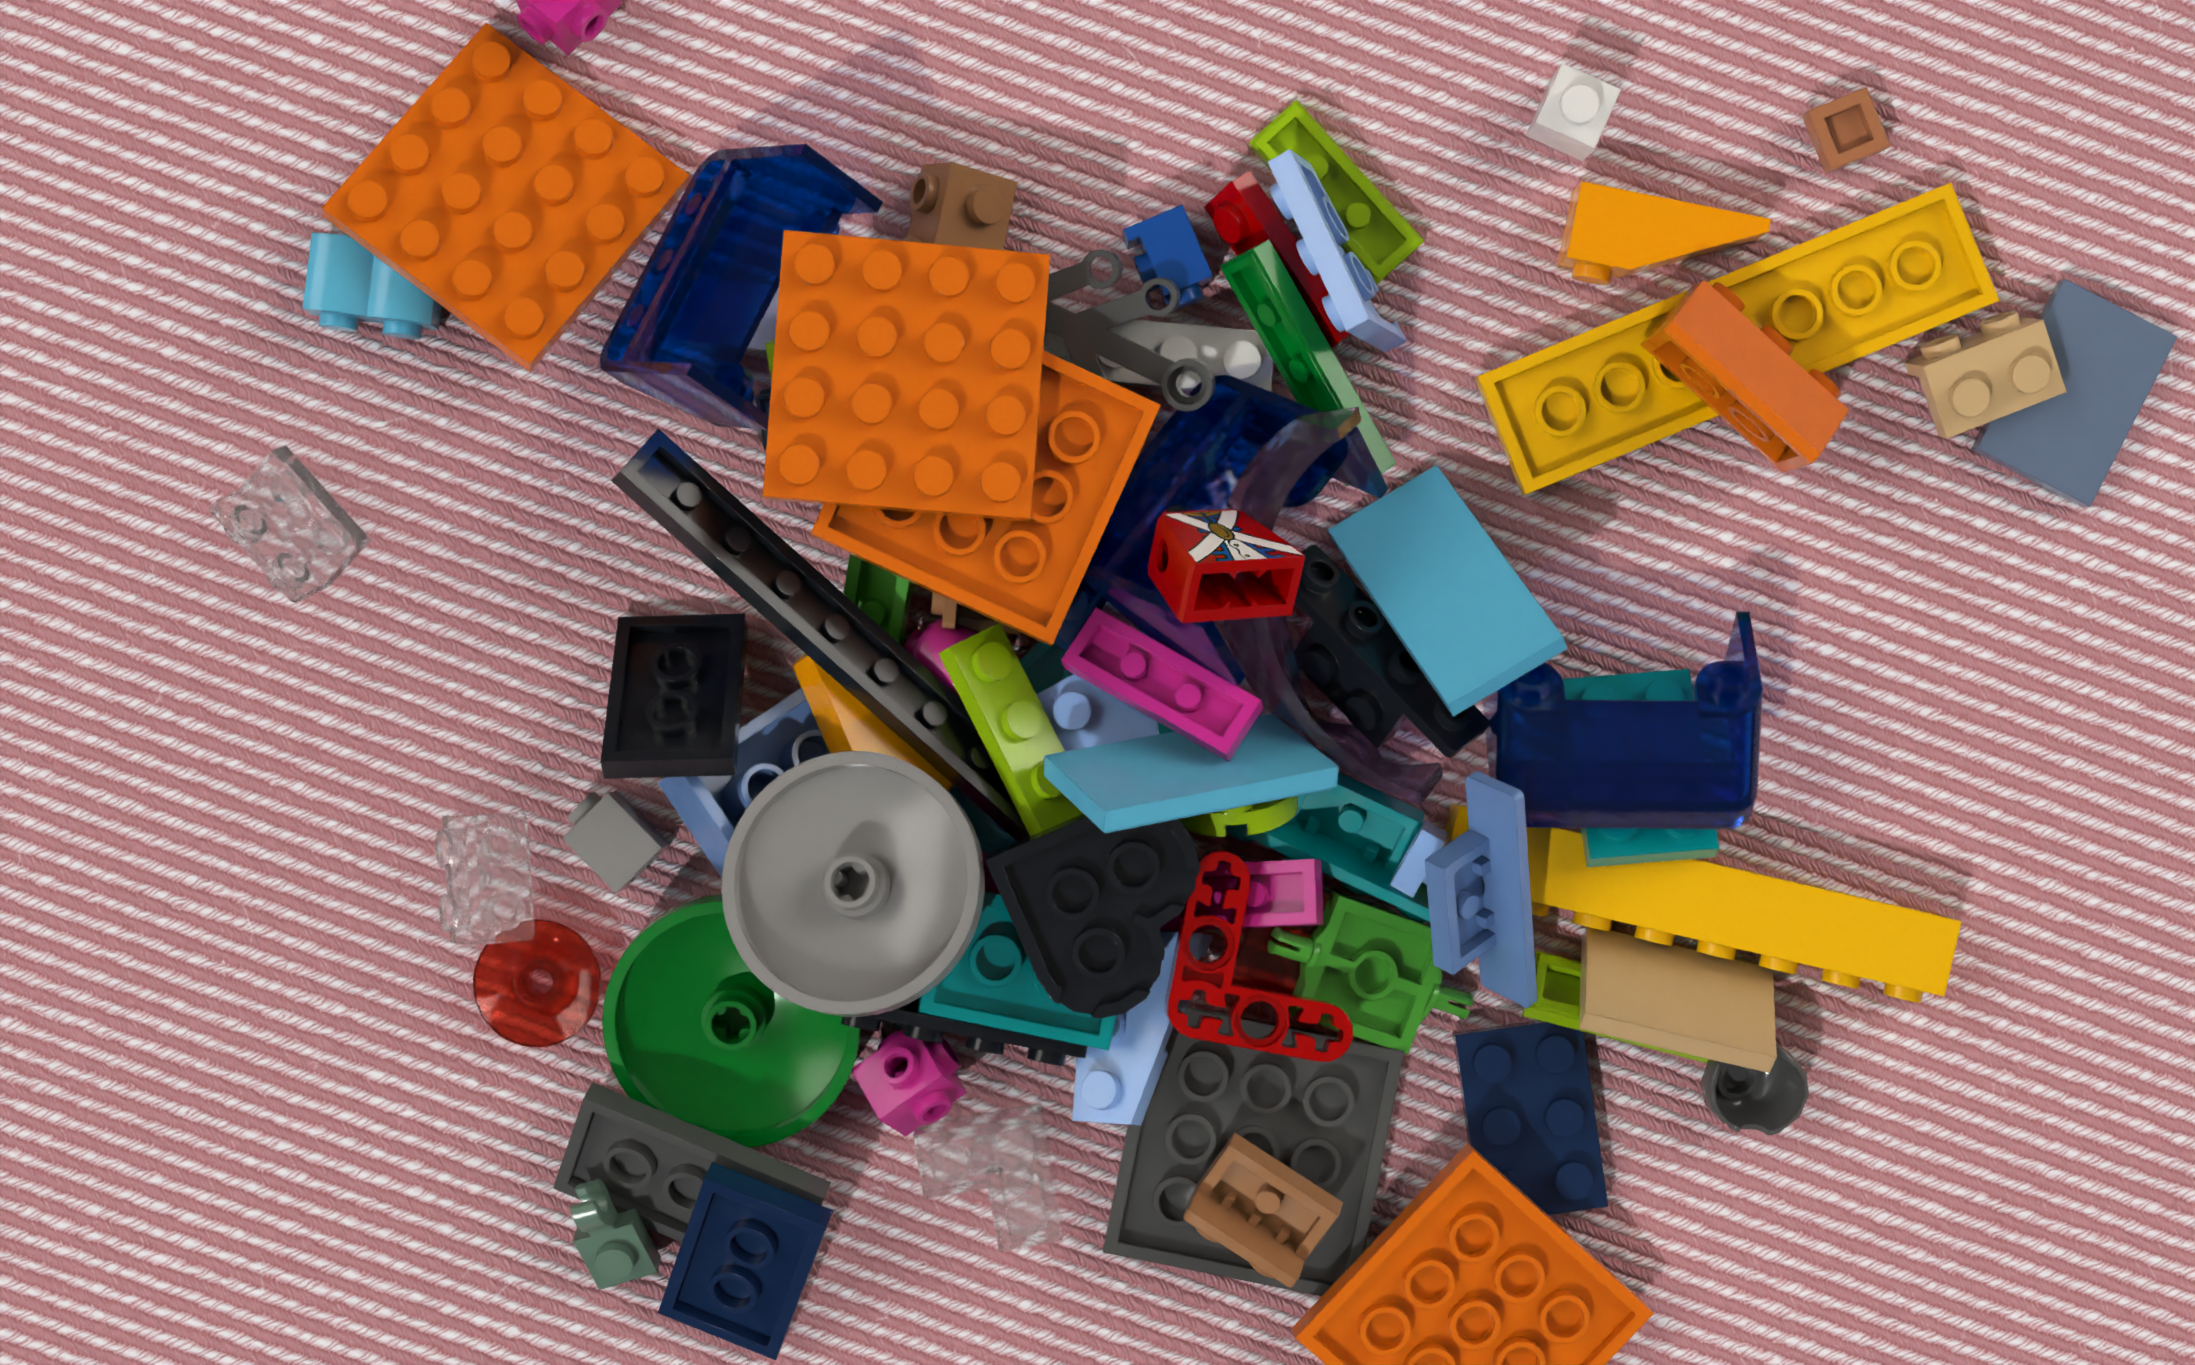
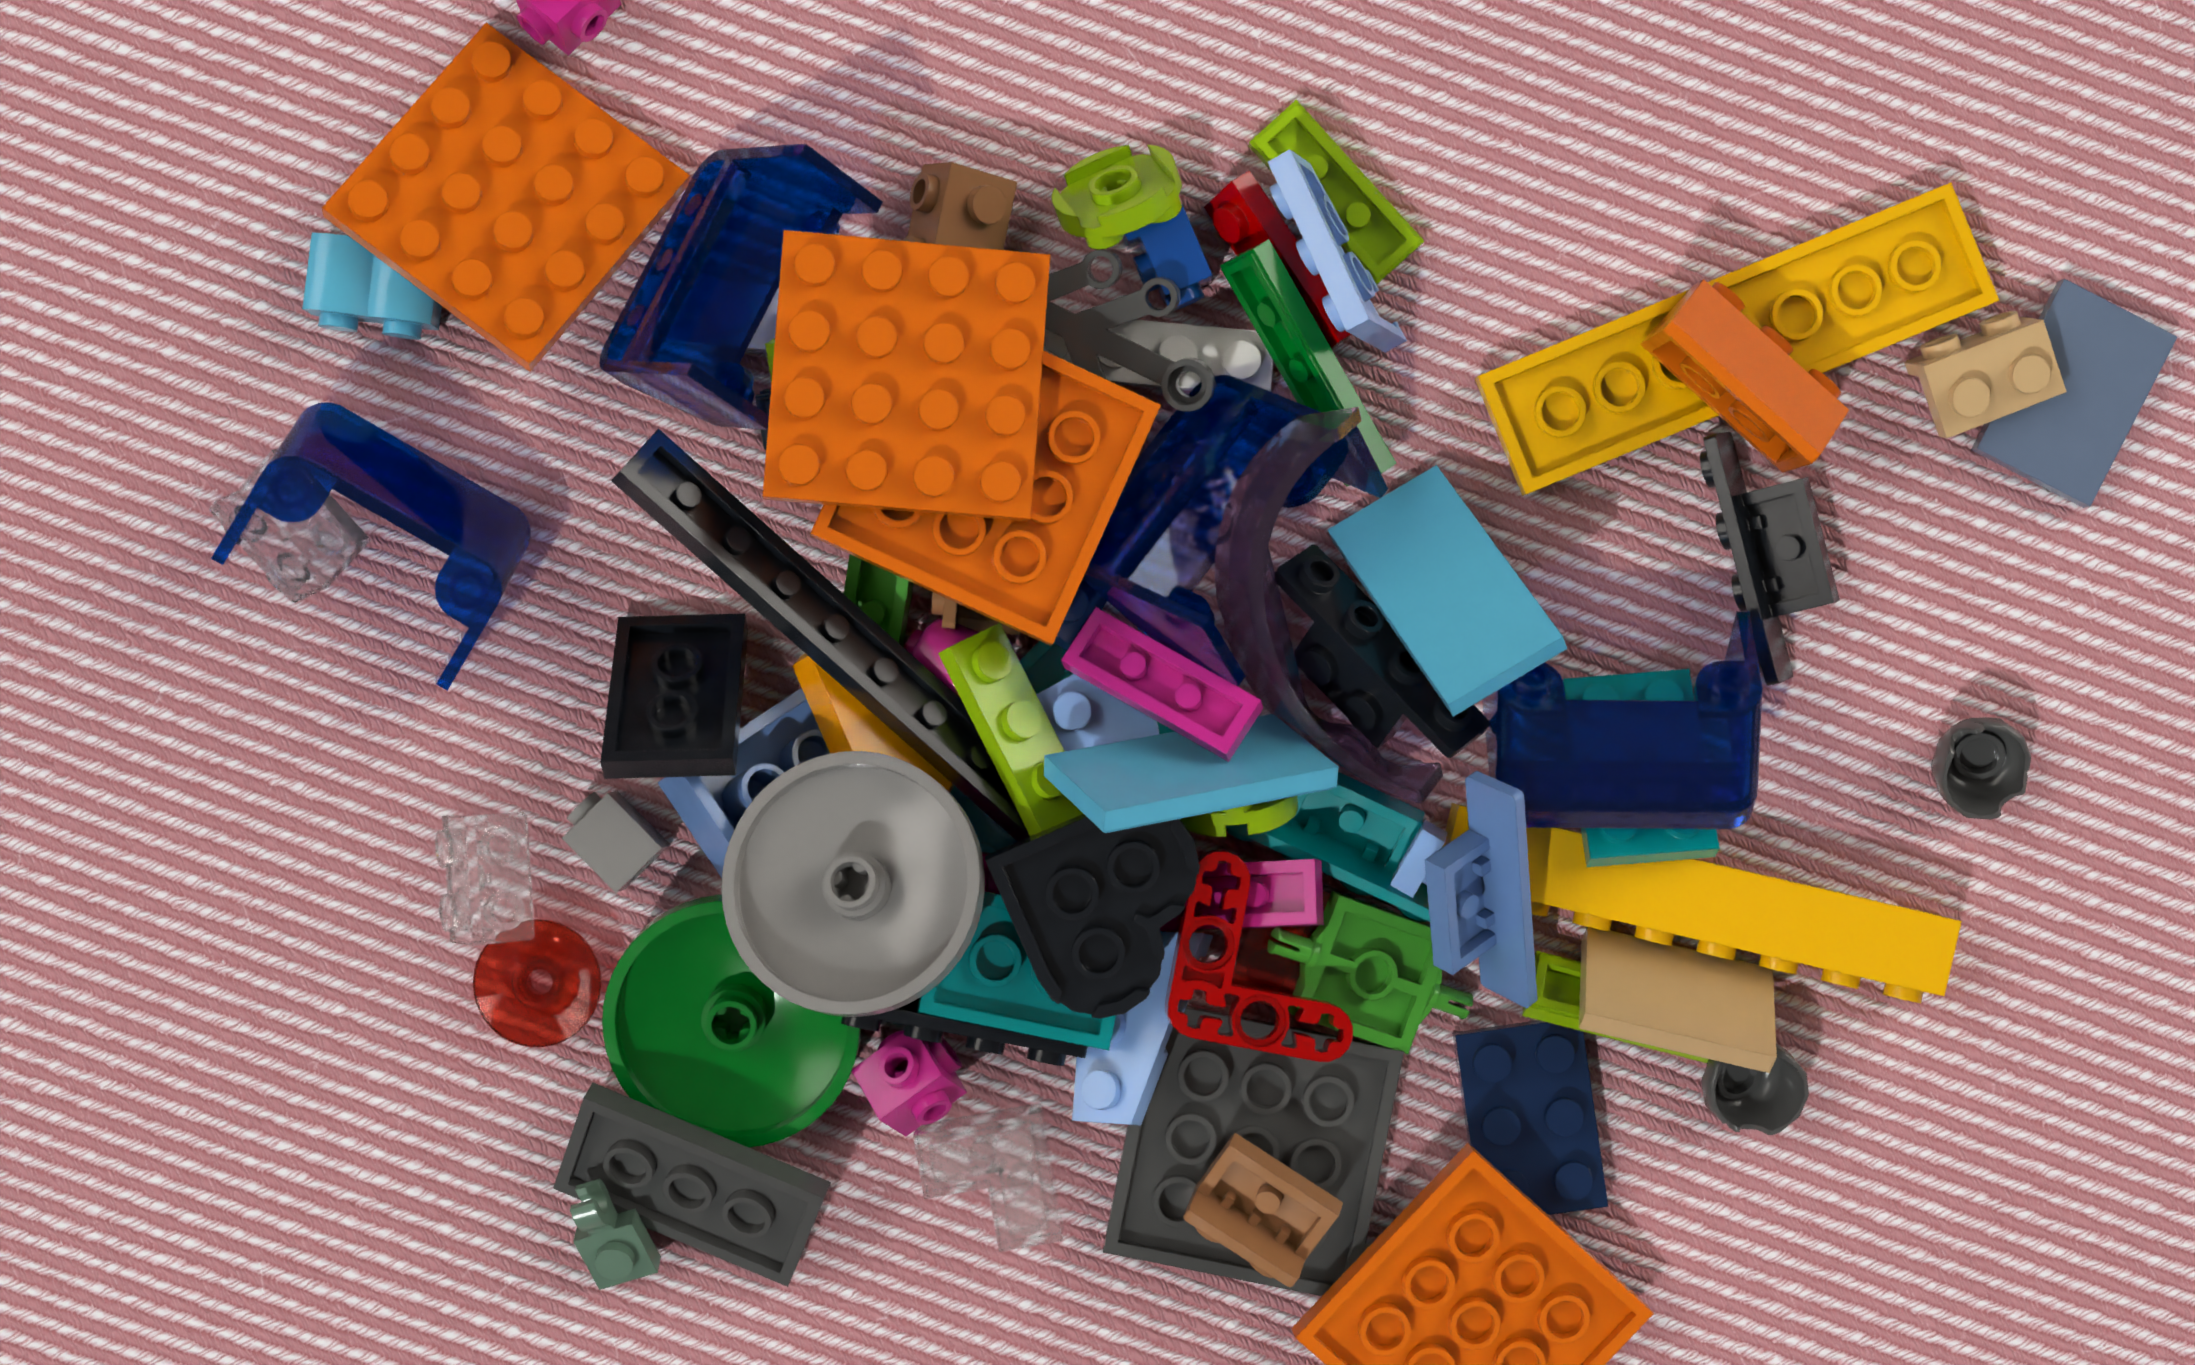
dark blue plate [658,1162,833,1360] -> none
red torso [1148,505,1306,623] -> none
white brick [1525,63,1621,161] -> none
light orange slope [1557,181,1771,285] -> none
nougat plate [1802,87,1890,175] -> none
none -> clear blue windscreen [211,402,531,691]
none -> lime plate [1051,145,1182,250]
none -> black bracket [1700,432,1840,686]
none -> dark grey hair [1931,717,2031,820]

